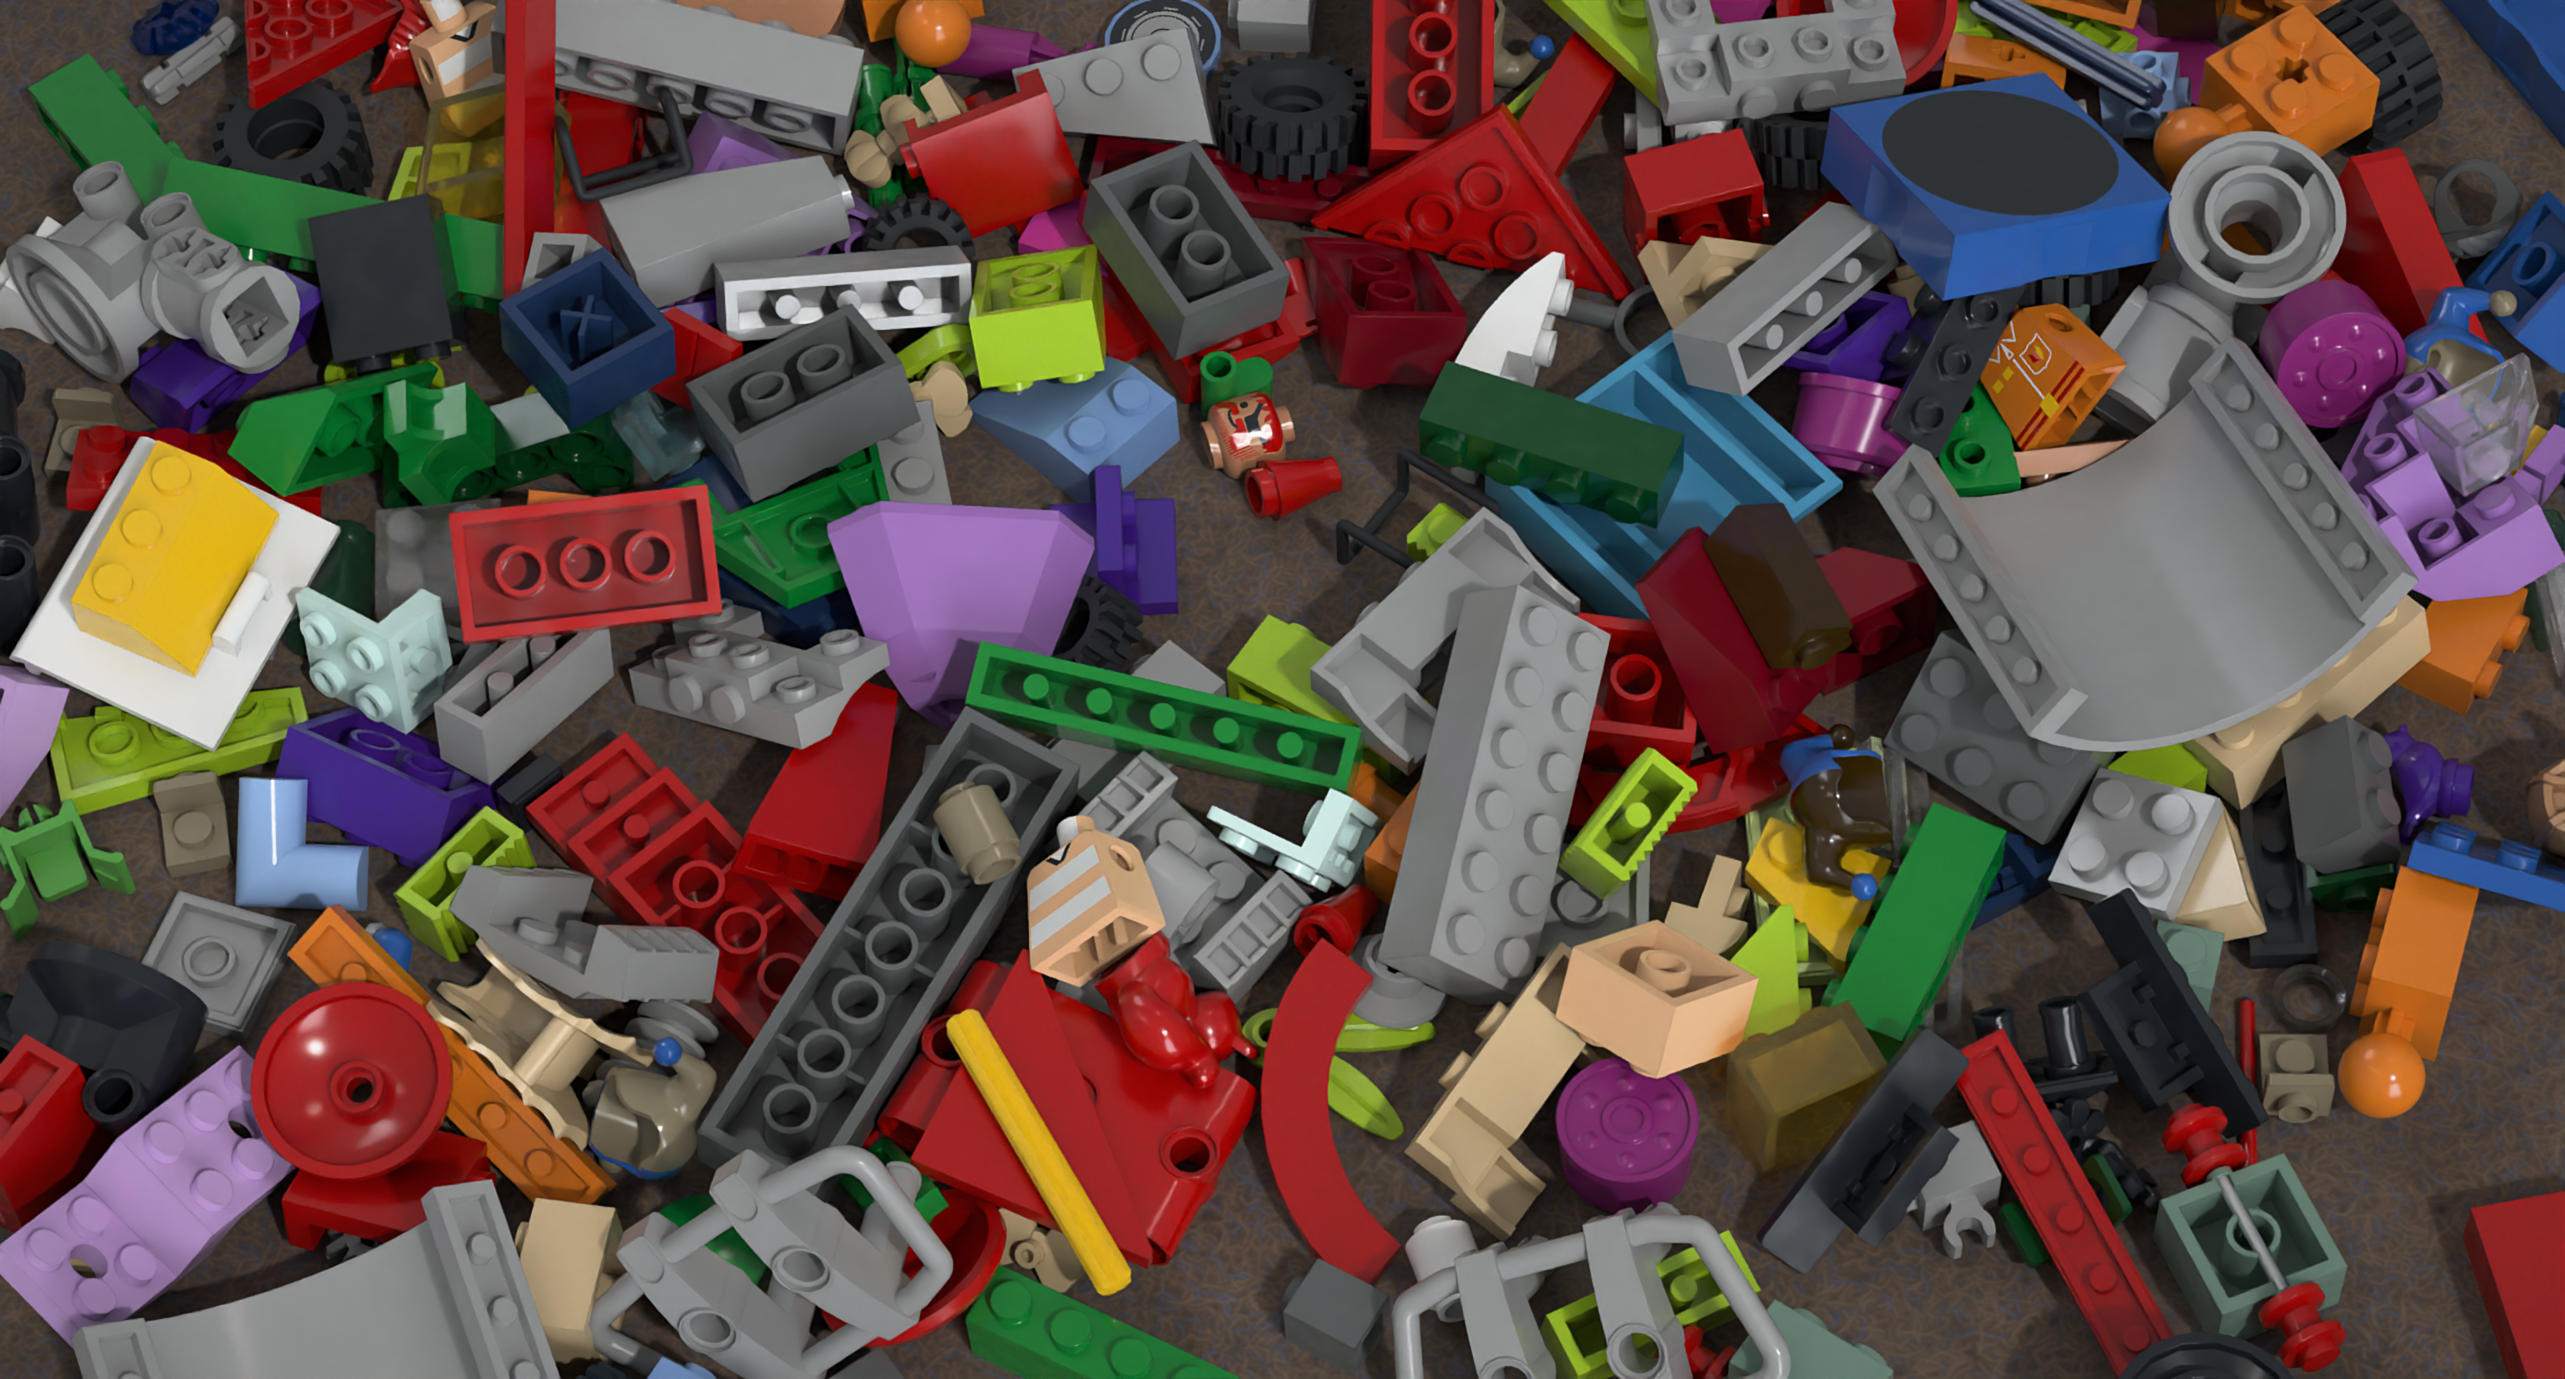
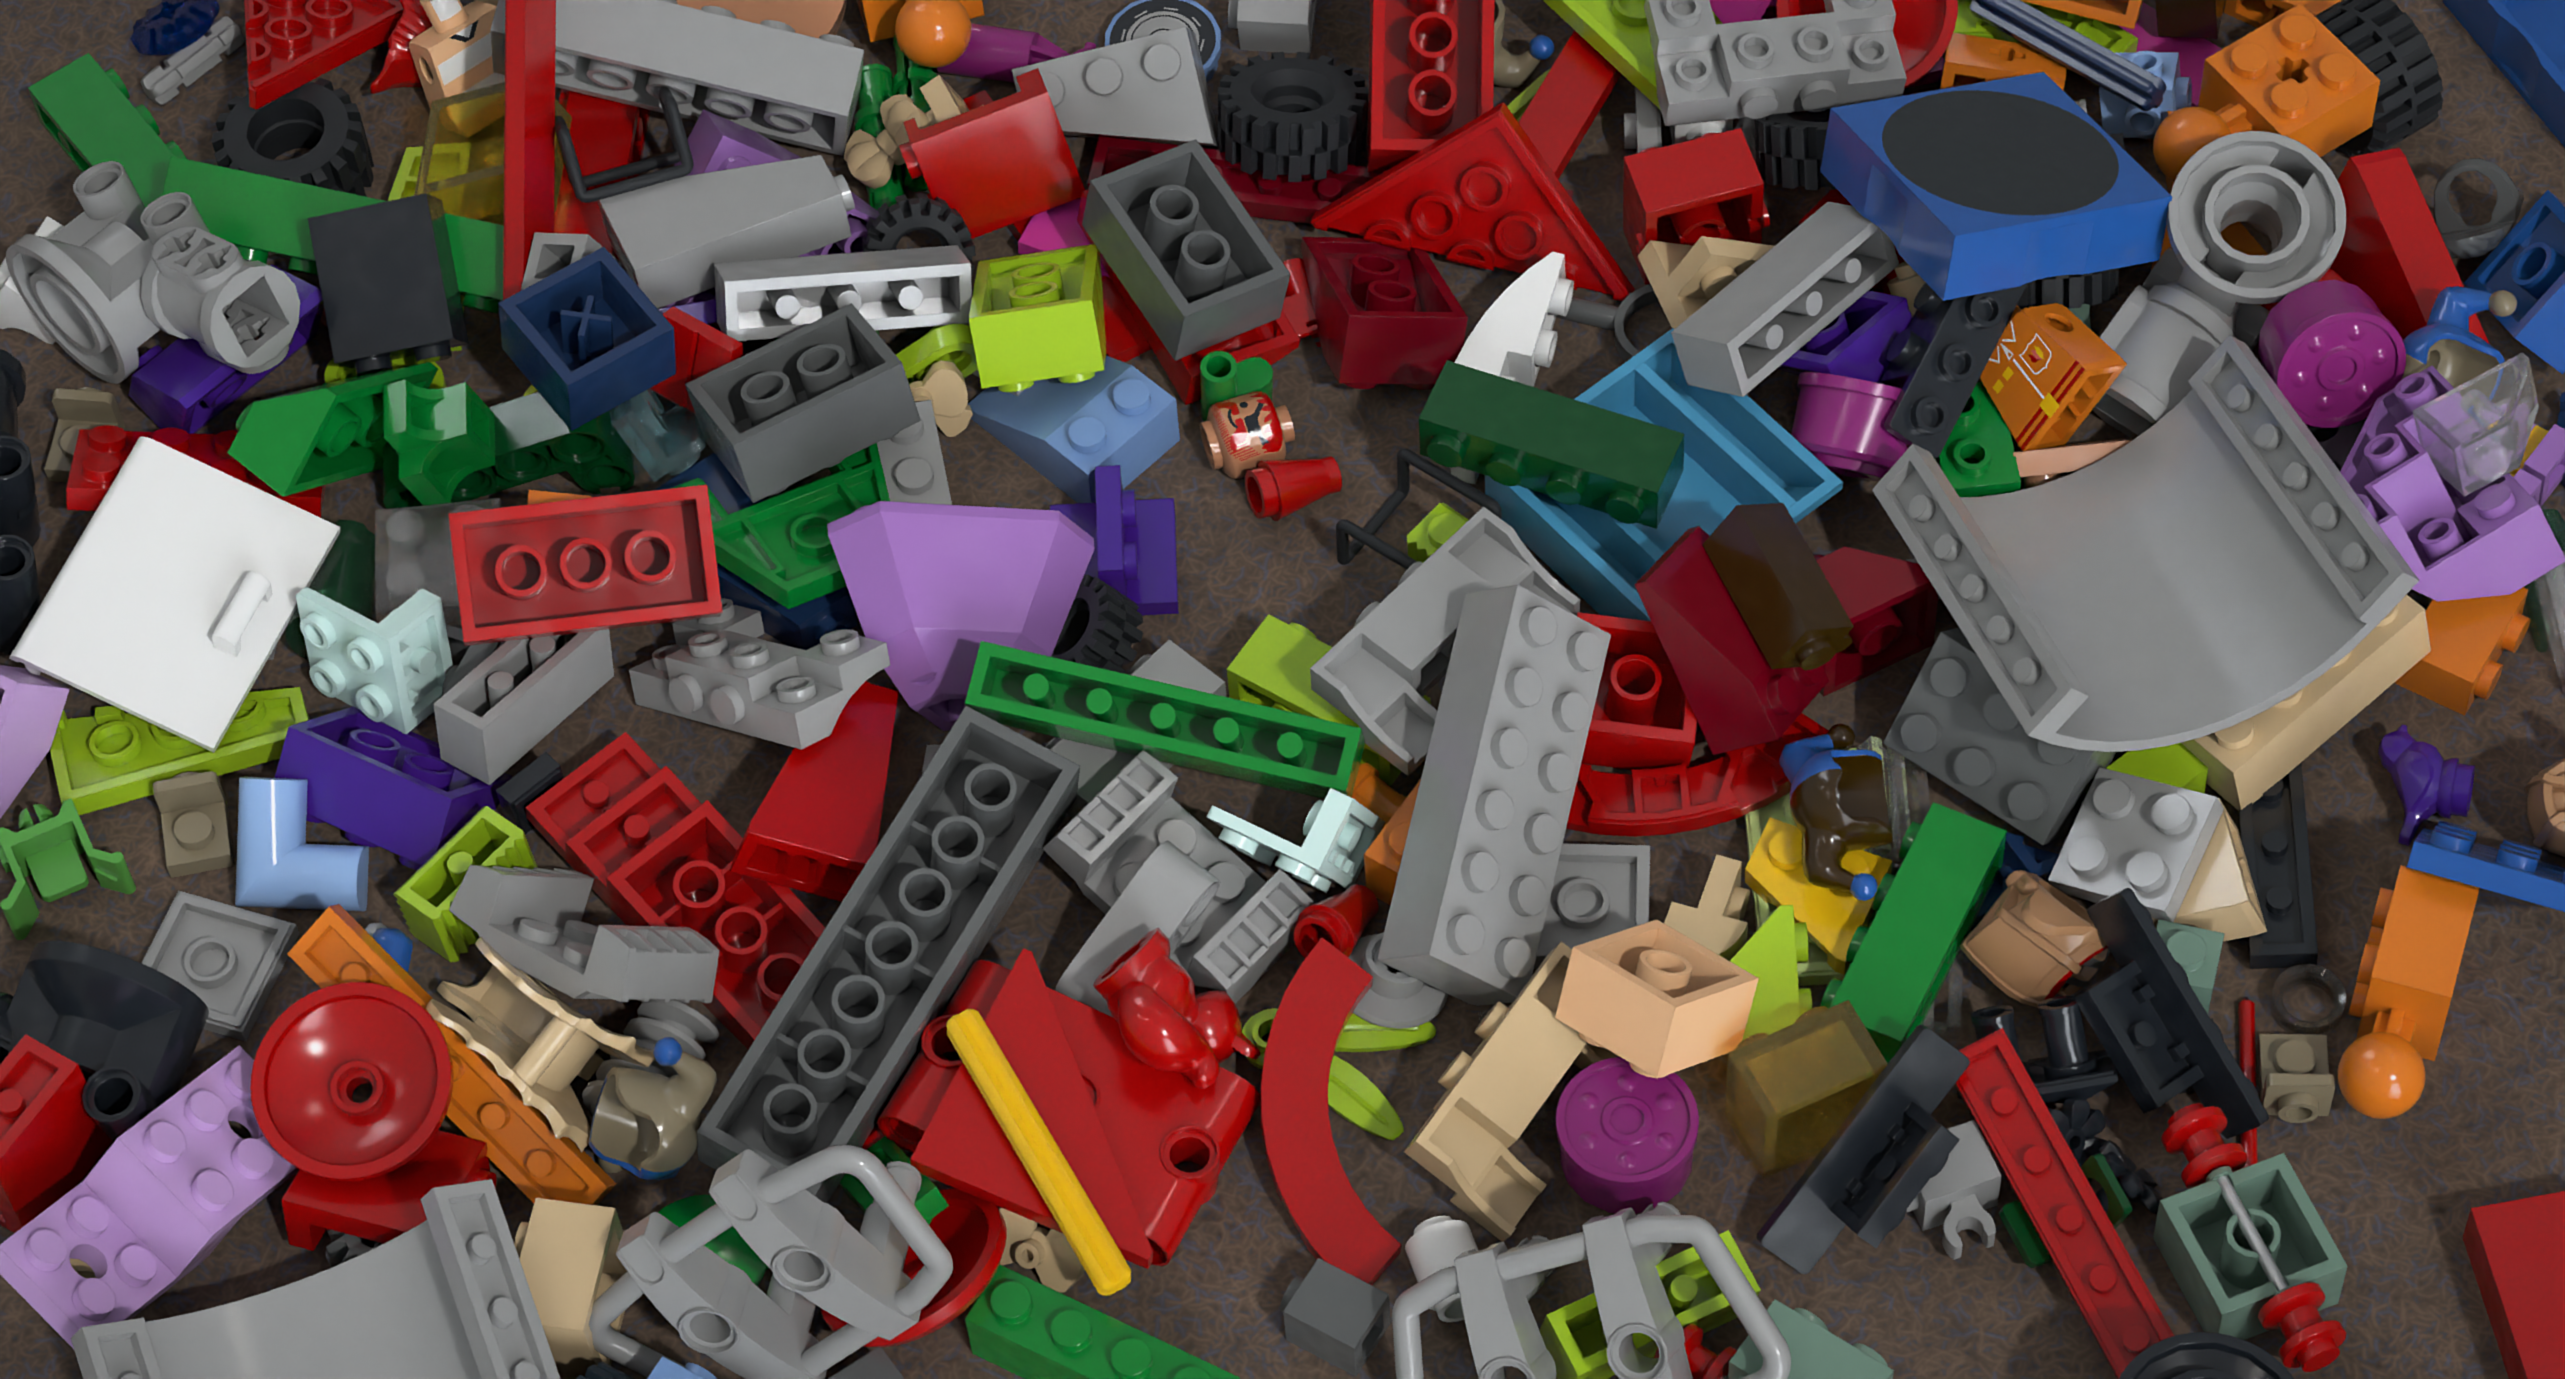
yellow slope [70,440,280,678] -> none
dark tan brick [933,781,1022,885] -> none
light nougat torso [1027,815,1166,987] -> none
lime brick [1558,747,1698,900] -> none
dark grey slope [2281,715,2401,875] -> none
dark green bracket [2306,864,2399,914] -> none
none -> medium nougat piece [1960,870,2110,1008]

